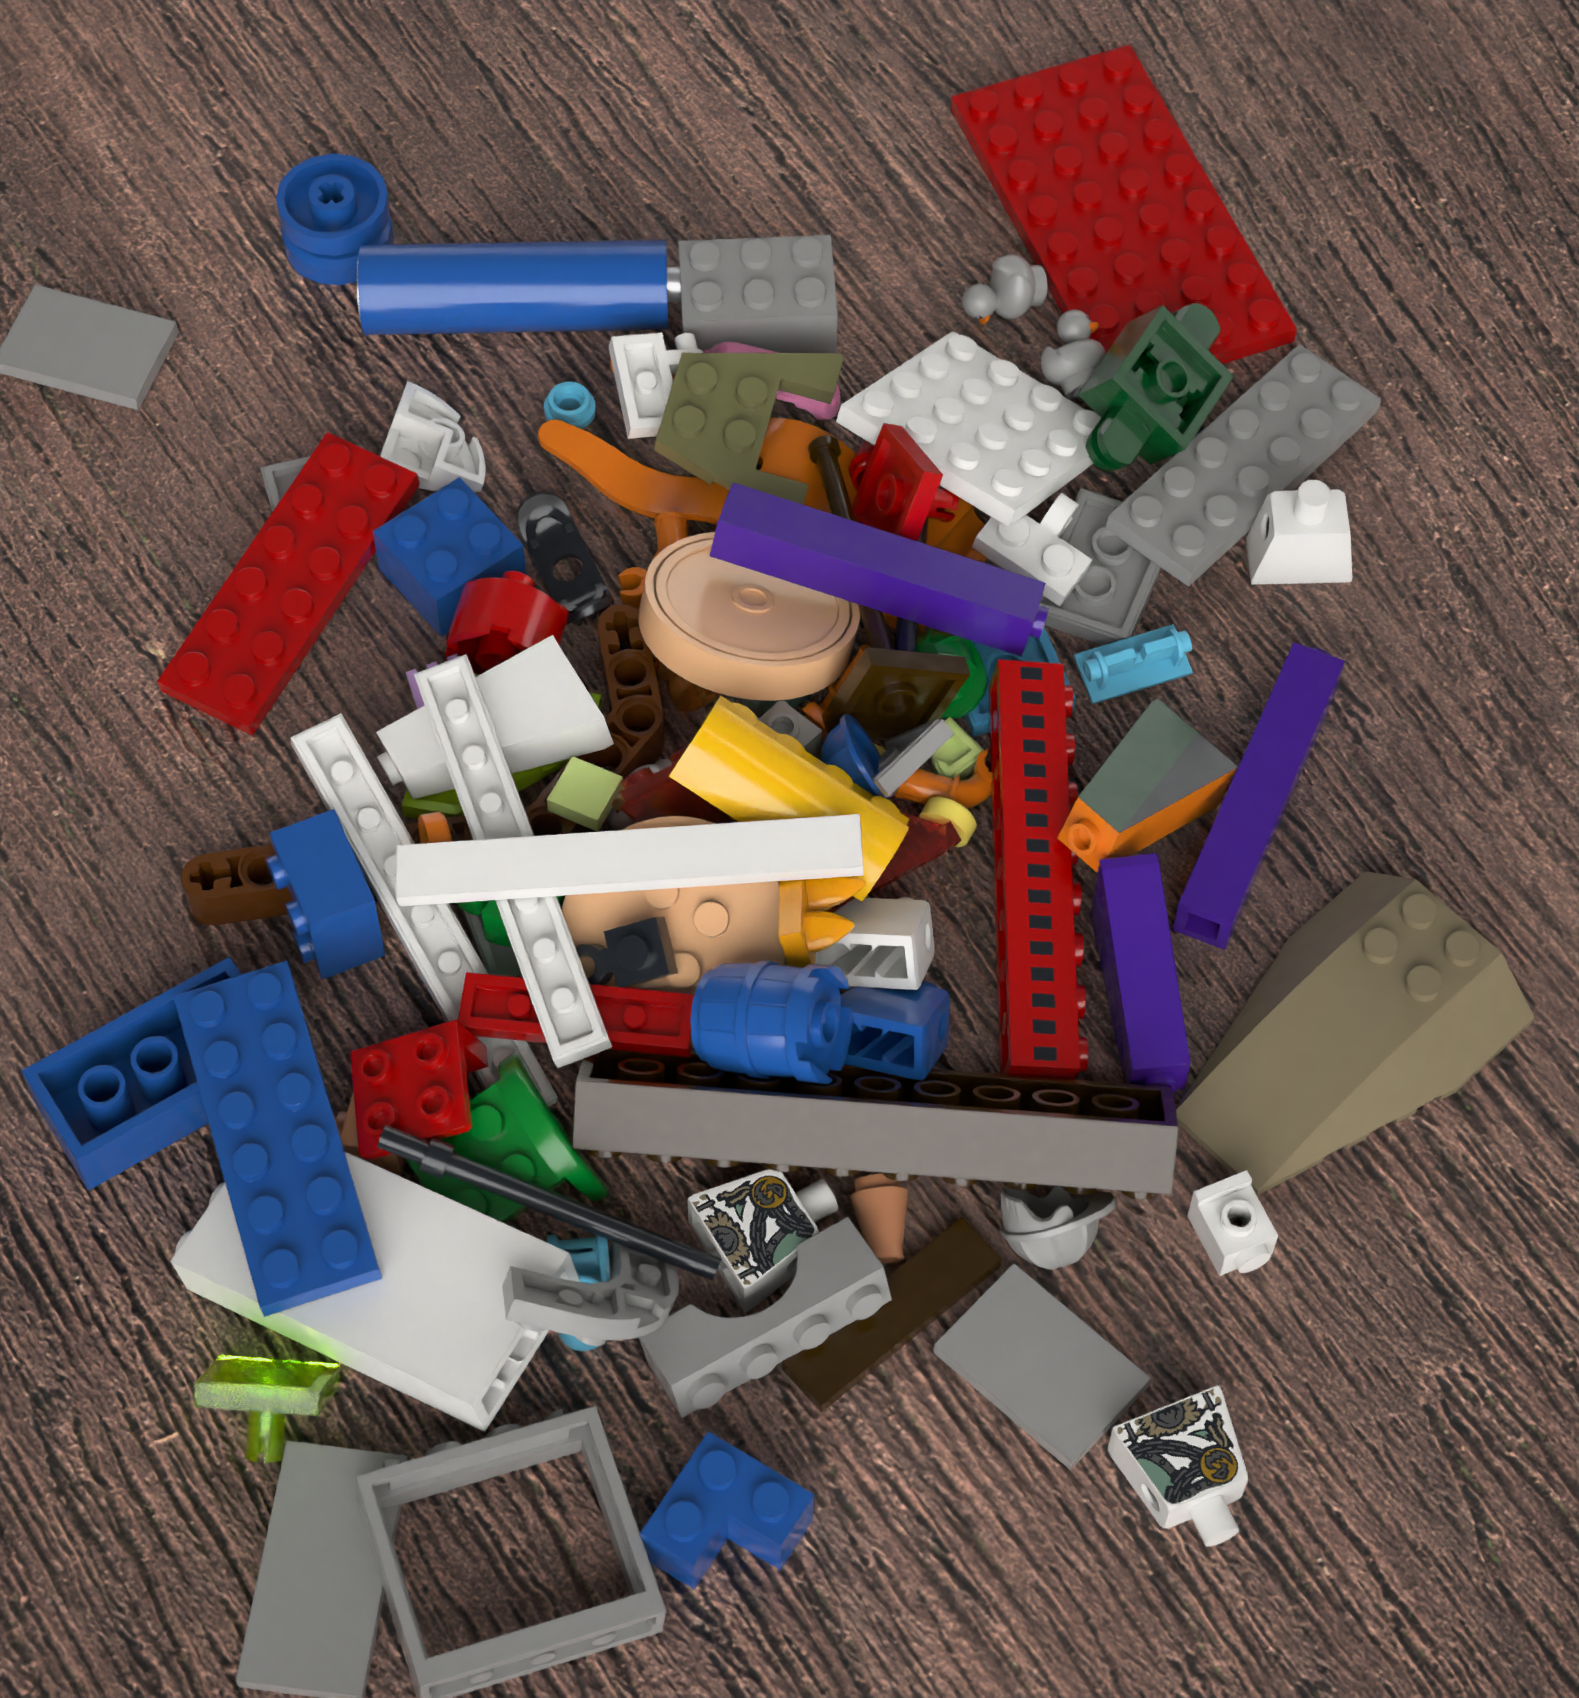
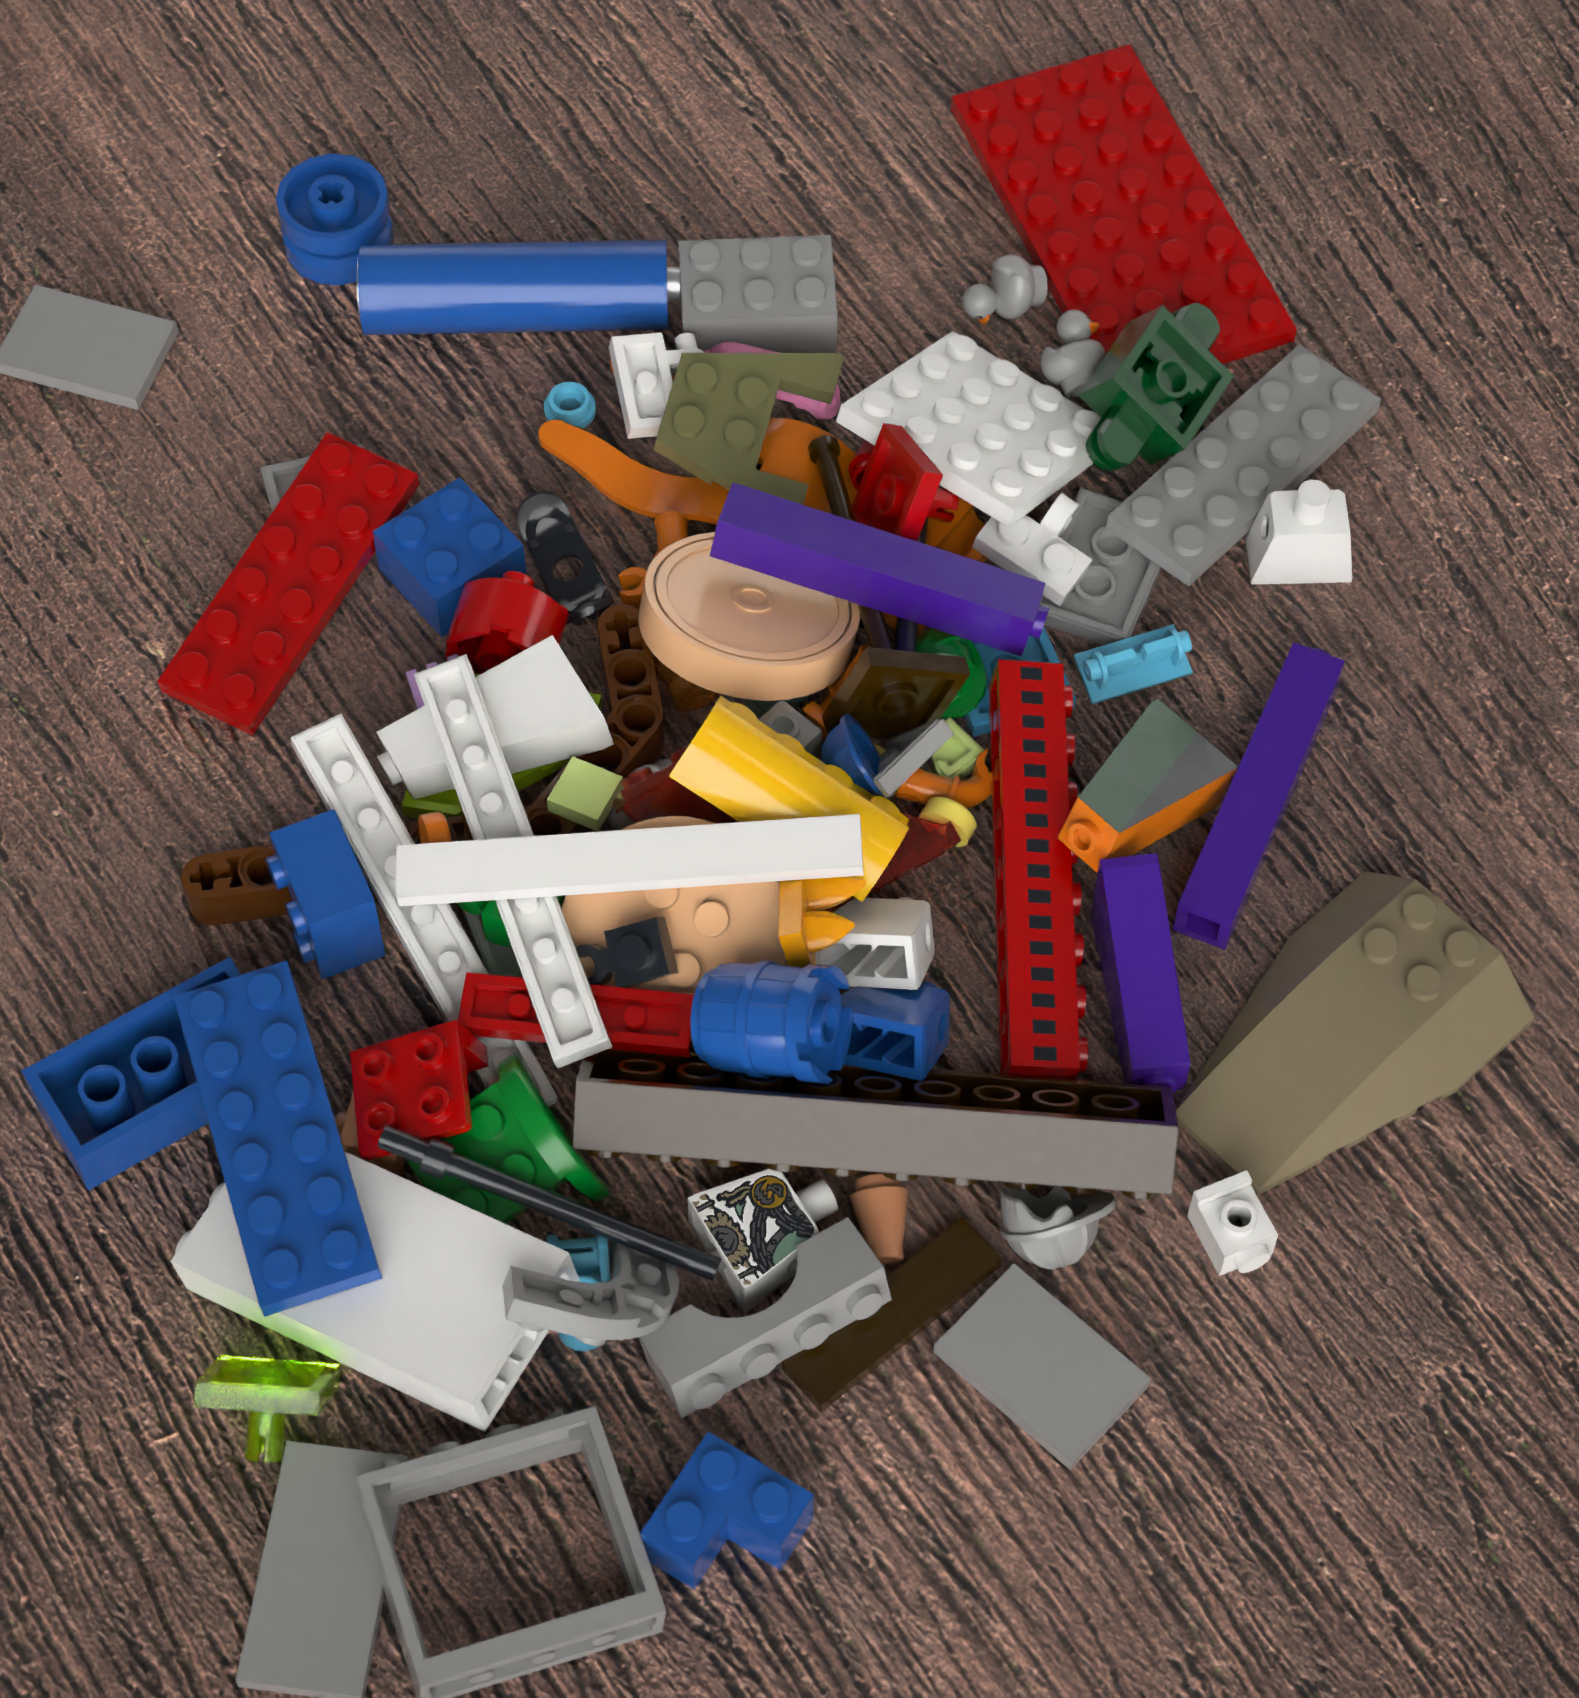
white brick [380,381,486,492] -> none
torso [1107,1385,1248,1547] -> none

